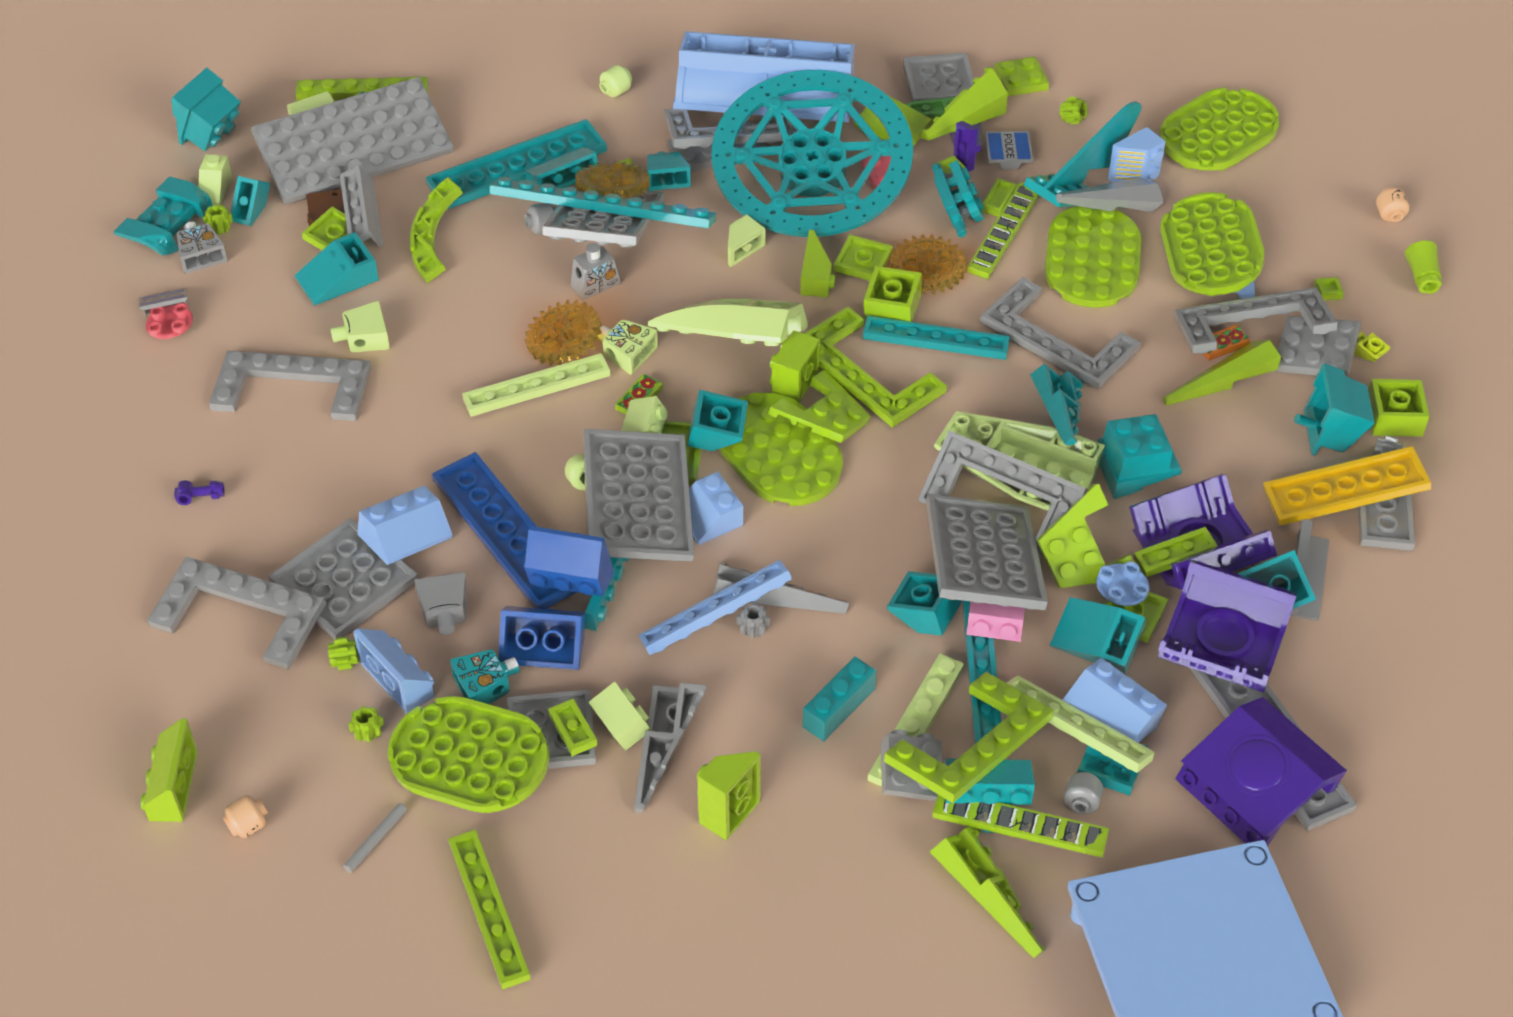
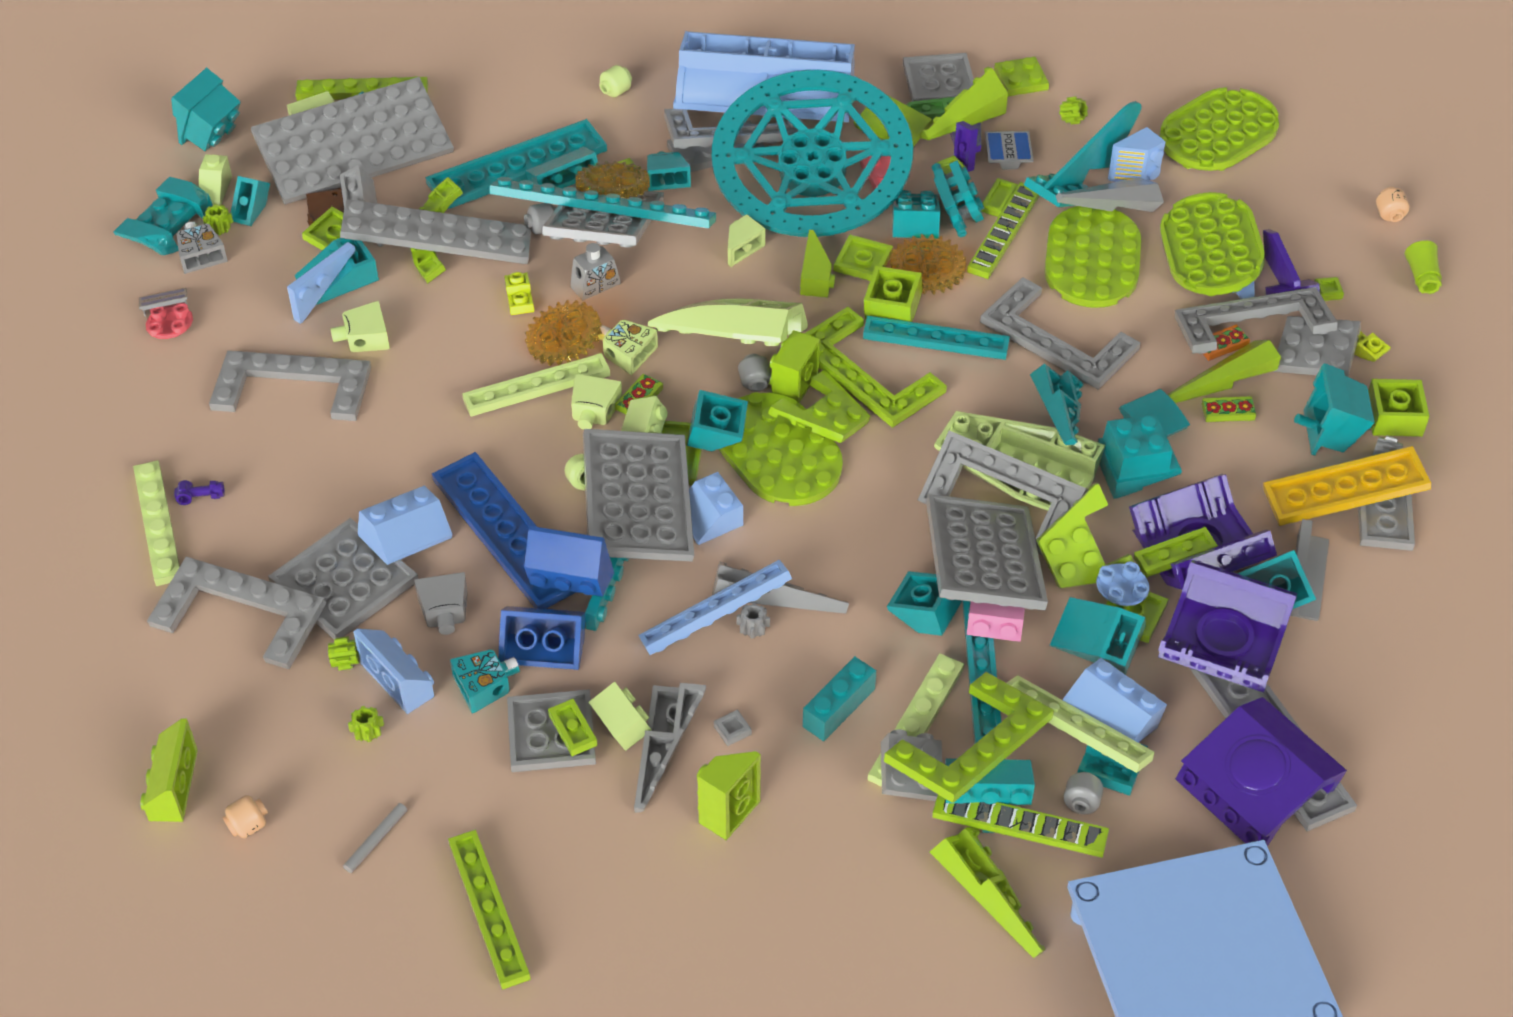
lime plate [388,696,550,813] -> none
none -> yellowish green plate [133,460,180,586]
none -> light blue wing [287,242,355,324]
none -> light grey plate [340,199,531,264]
none -> neon yellow slope [504,272,534,315]
none -> yellowish green torso [571,374,622,430]
none -> light grey tile [714,709,752,746]
none -> light grey head [738,354,772,392]
none -> teal slope [892,190,940,239]
none -> teal slope [1119,389,1190,437]
none -> tile [1202,396,1256,422]
none -> dark purple piece [1263,229,1320,295]

